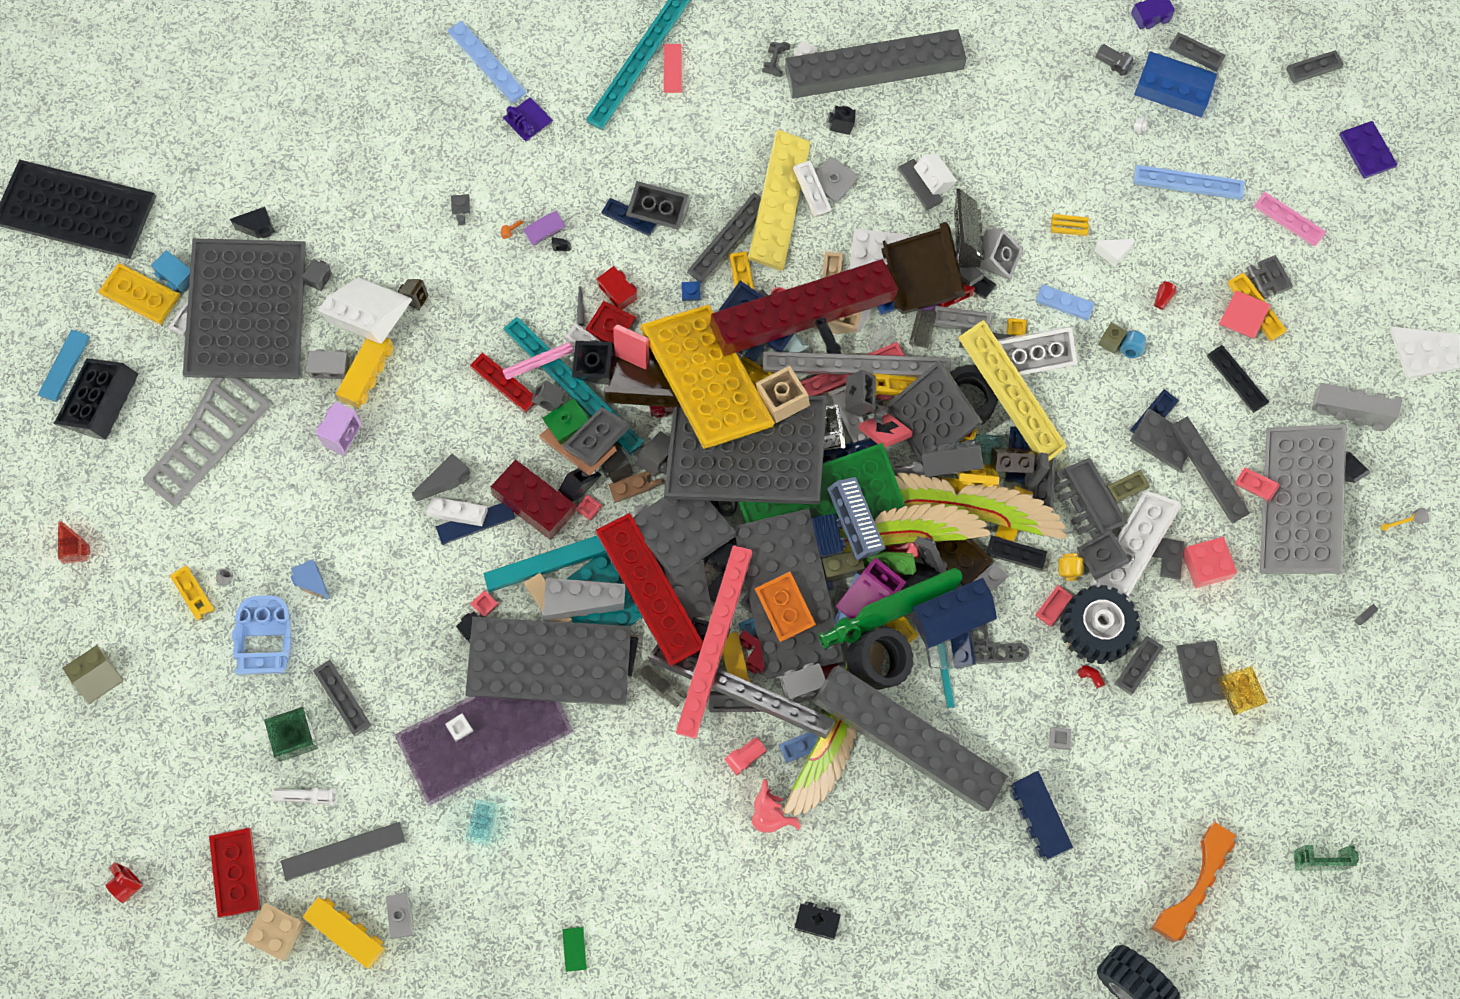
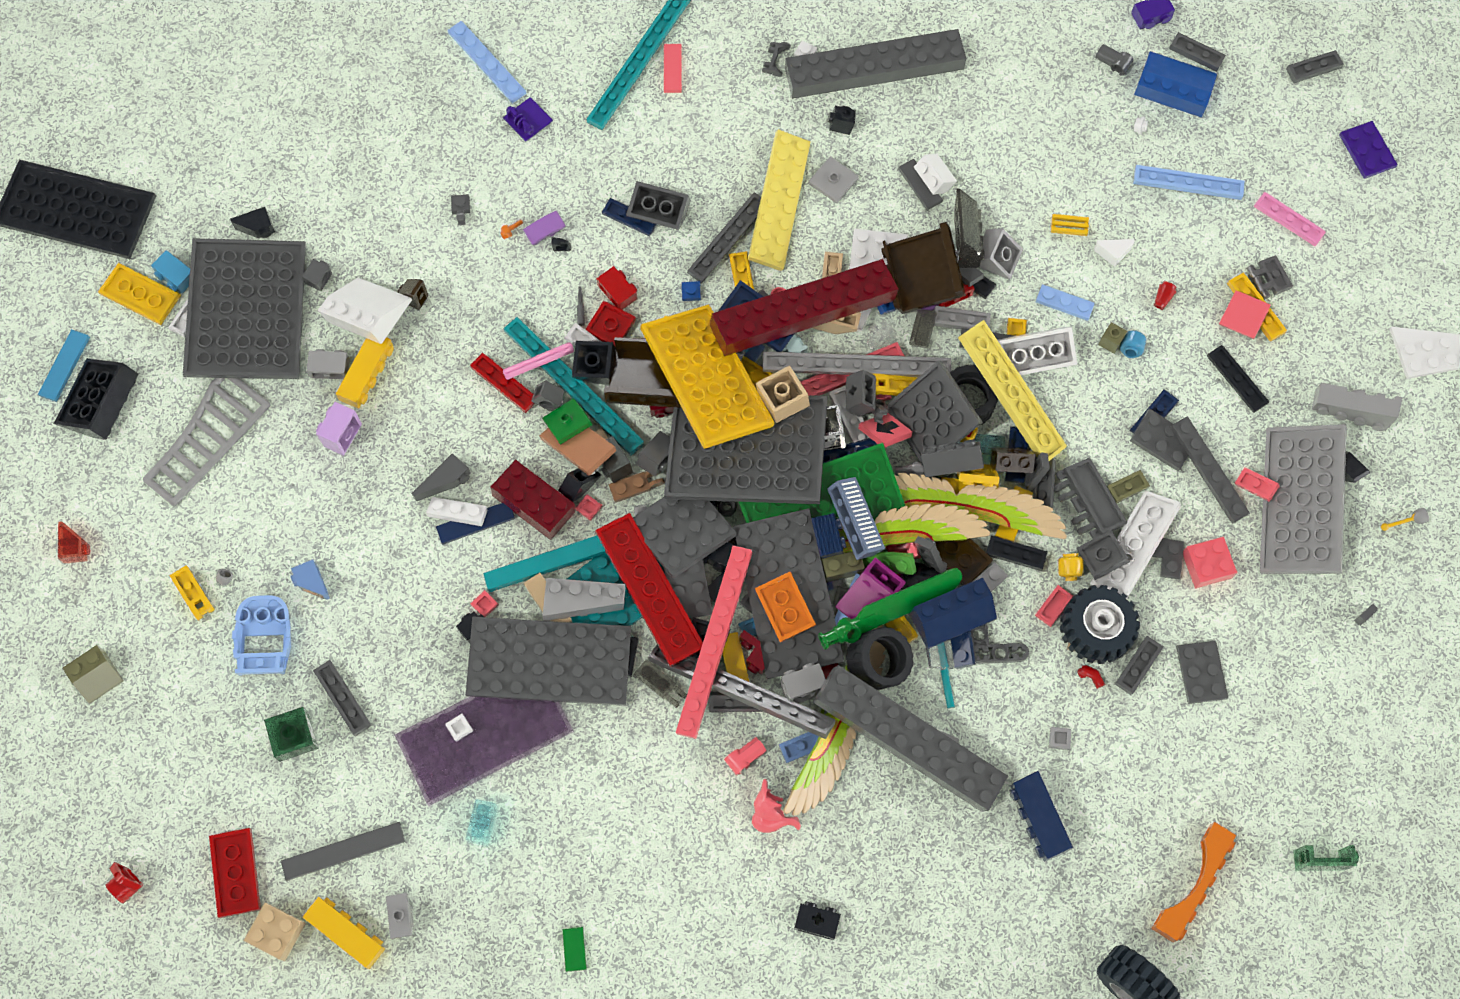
white pin [272,787,337,806] -> none
dark grey plate [563,407,630,467] -> none
coral tile [614,324,650,370] -> none
white plate [793,161,832,217] -> none
black pin [815,318,842,354] -> none
clear yellow plate [1217,666,1268,716] -> none

